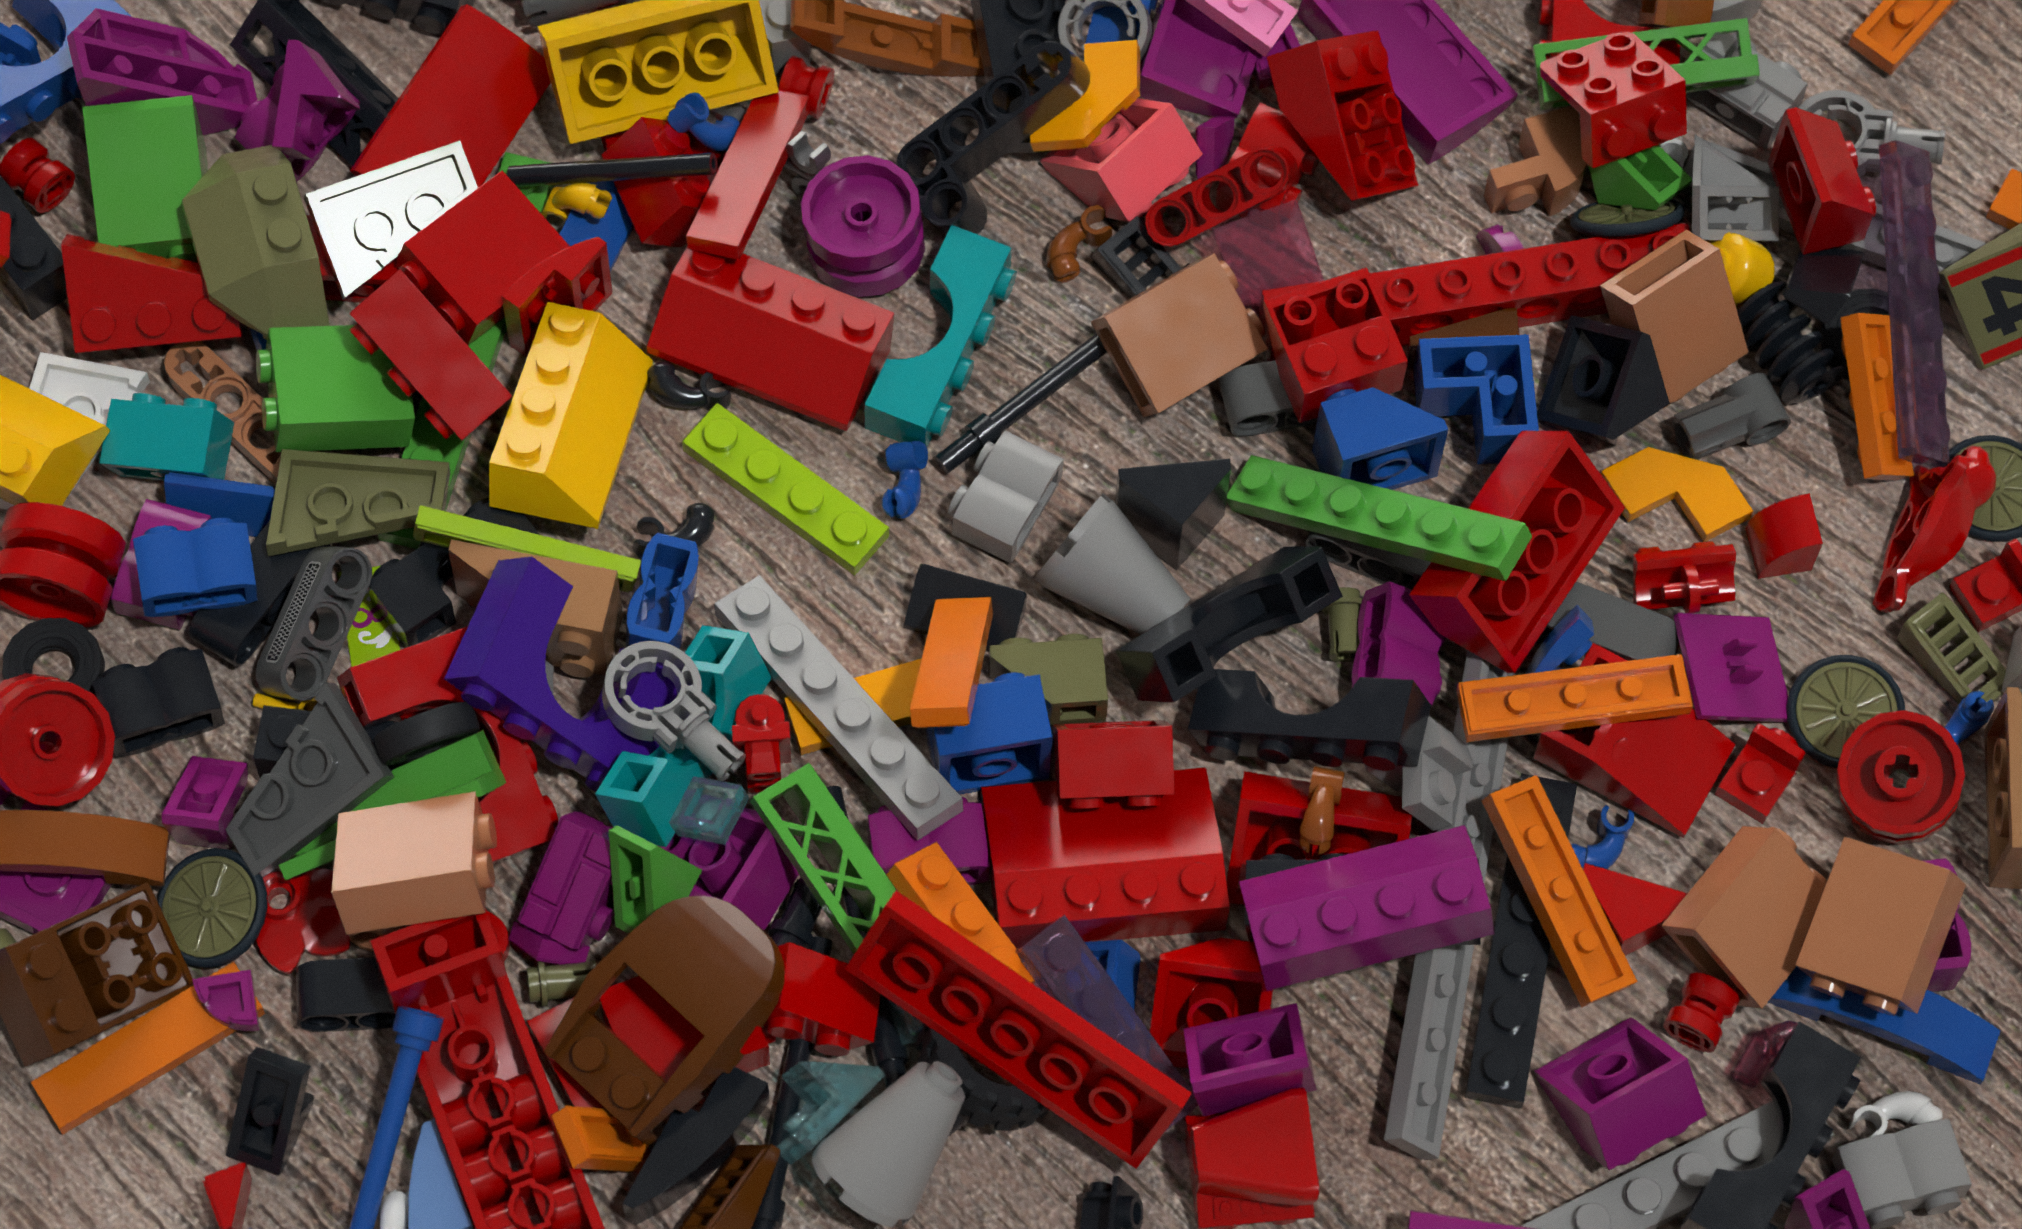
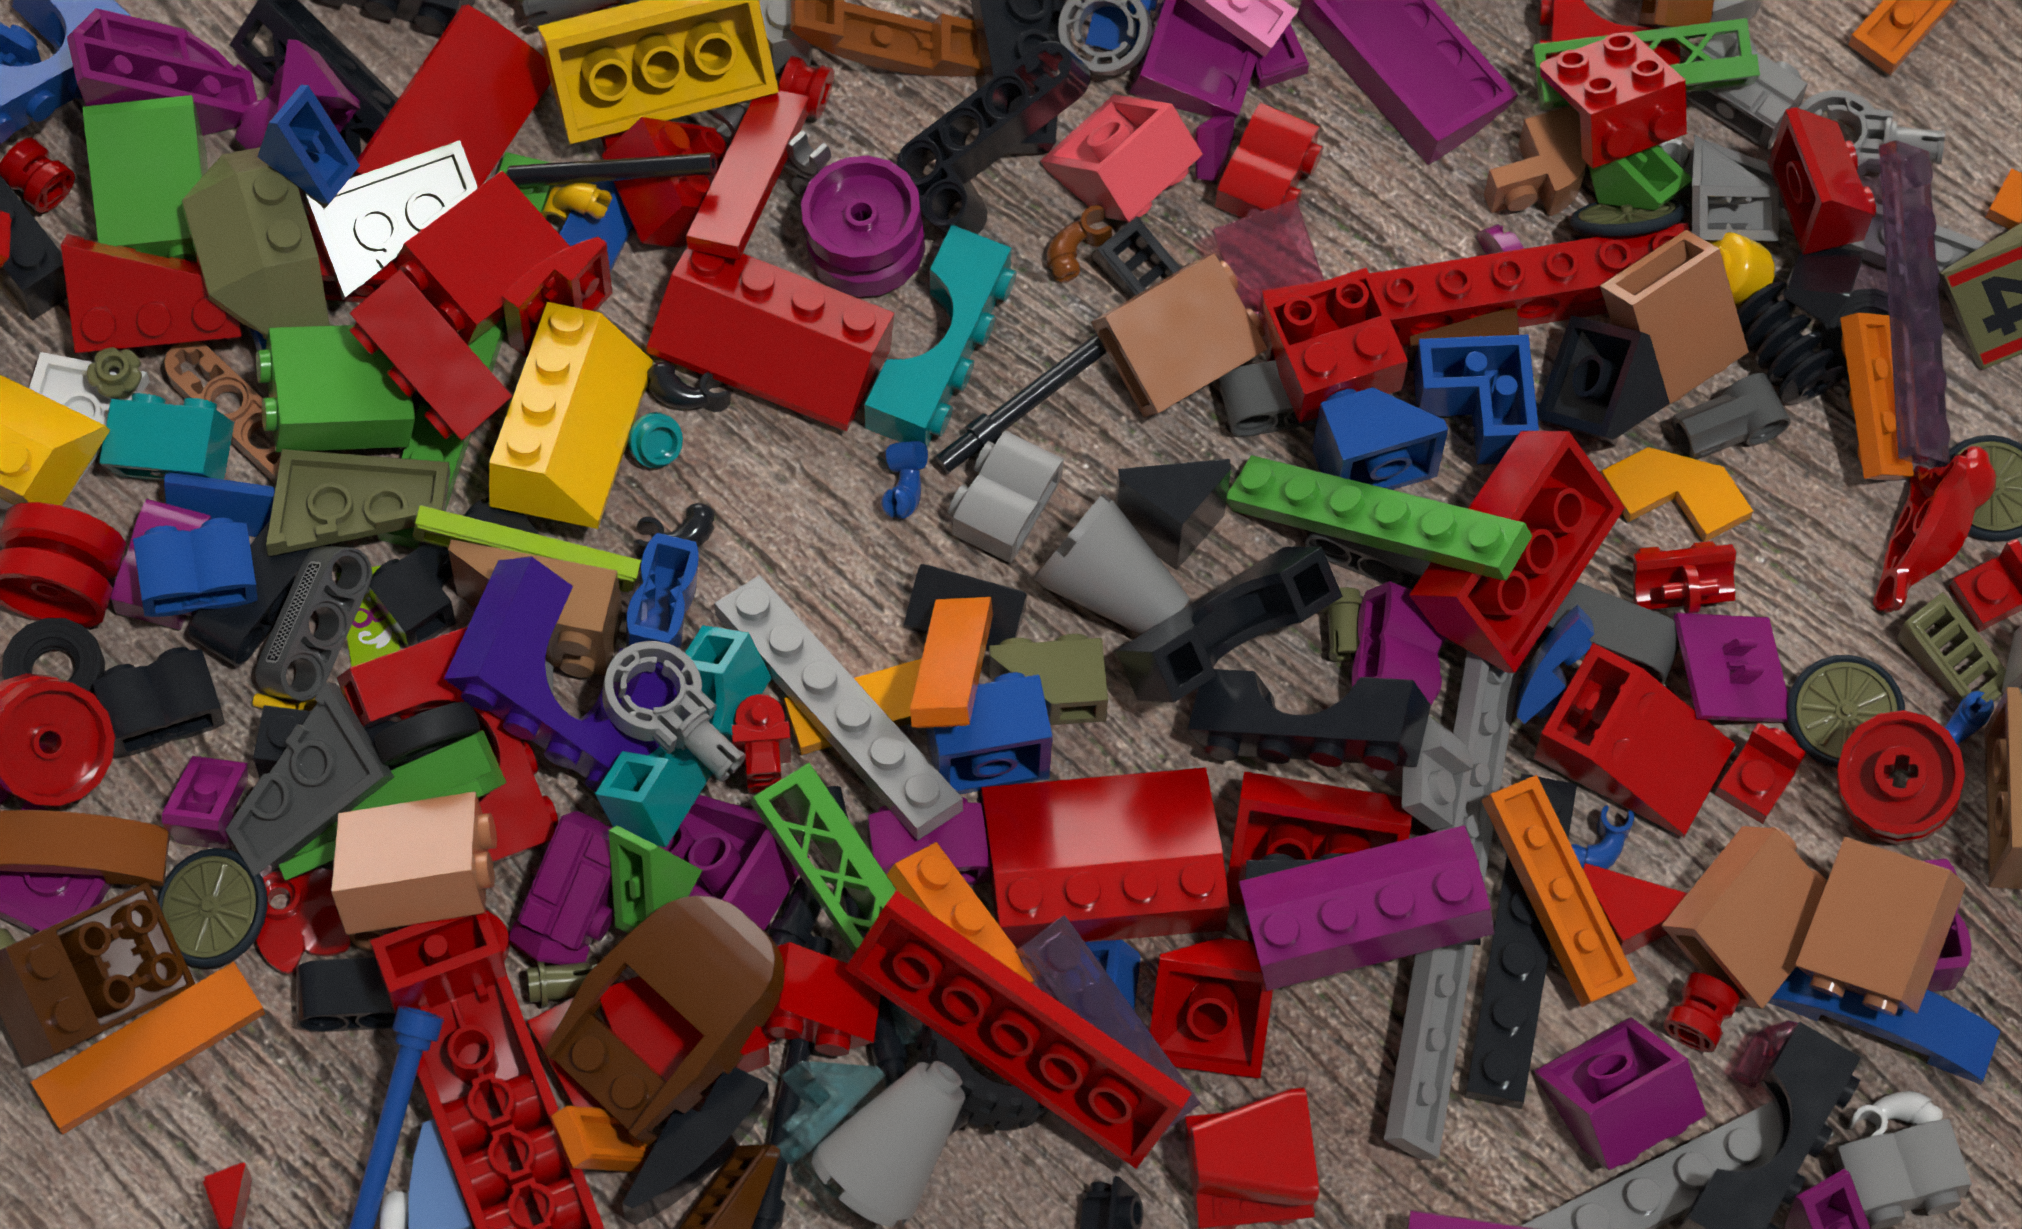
magenta tile [193,970,260,1031] -> none
black slope [225,1047,314,1175] -> none
blue arm [668,93,740,152] -> none
clear light blue plate [669,776,749,845] -> none
lime plate [682,403,889,576] -> none
light orange tile [1030,40,1140,152] -> none
red slope [1052,720,1175,808] -> none
red beam [1145,145,1298,246] -> none
magenta slope [1183,1003,1317,1116] -> none
red slope [1267,30,1419,201] -> none
dark orange arm [1299,766,1345,855] -> none
orange tile [1456,654,1693,742] -> none
red brick [1745,493,1823,579] -> none
none -> olive plate [87,347,142,400]
none -> blue slope [257,84,360,204]
none -> teal plate [628,412,683,468]

